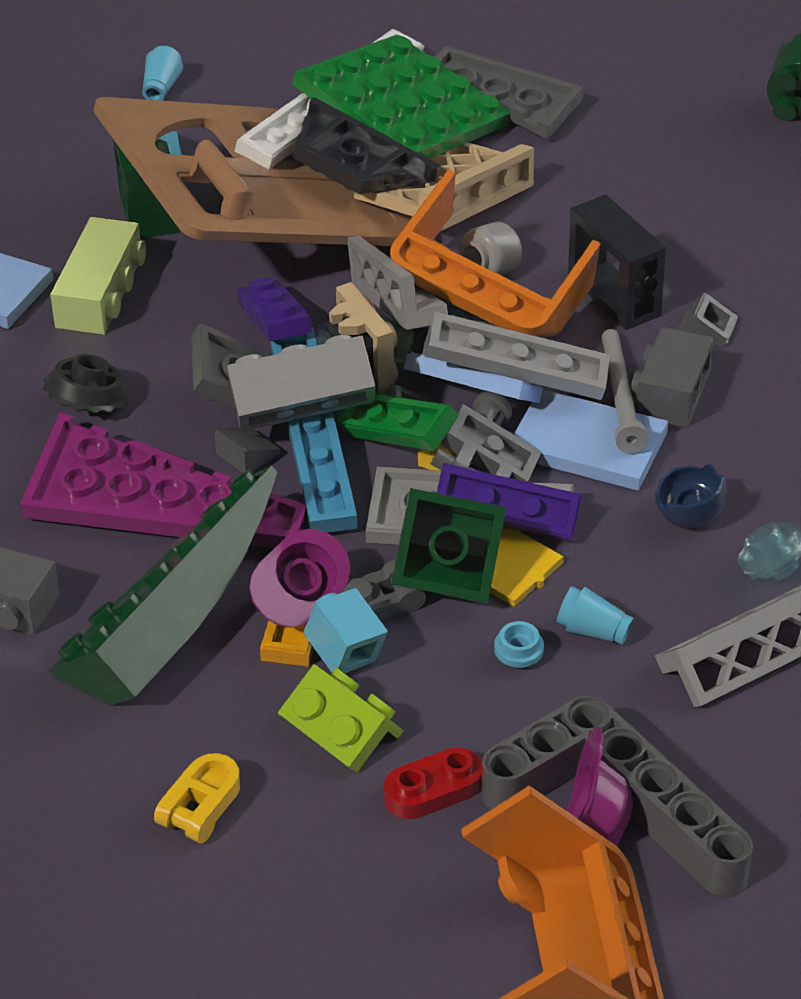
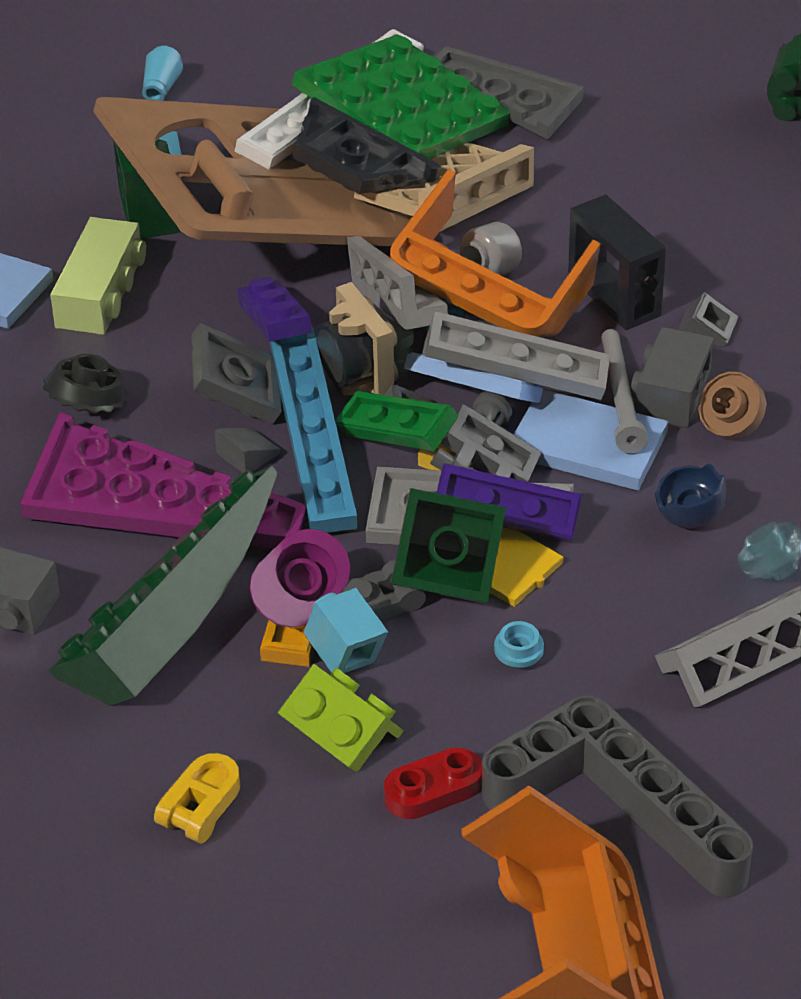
light grey brick [227,335,375,432] -> none
medium azure cone [556,586,634,645] -> none
magenta piece [566,726,633,846] -> none
none -> medium nougat plate [698,372,767,440]

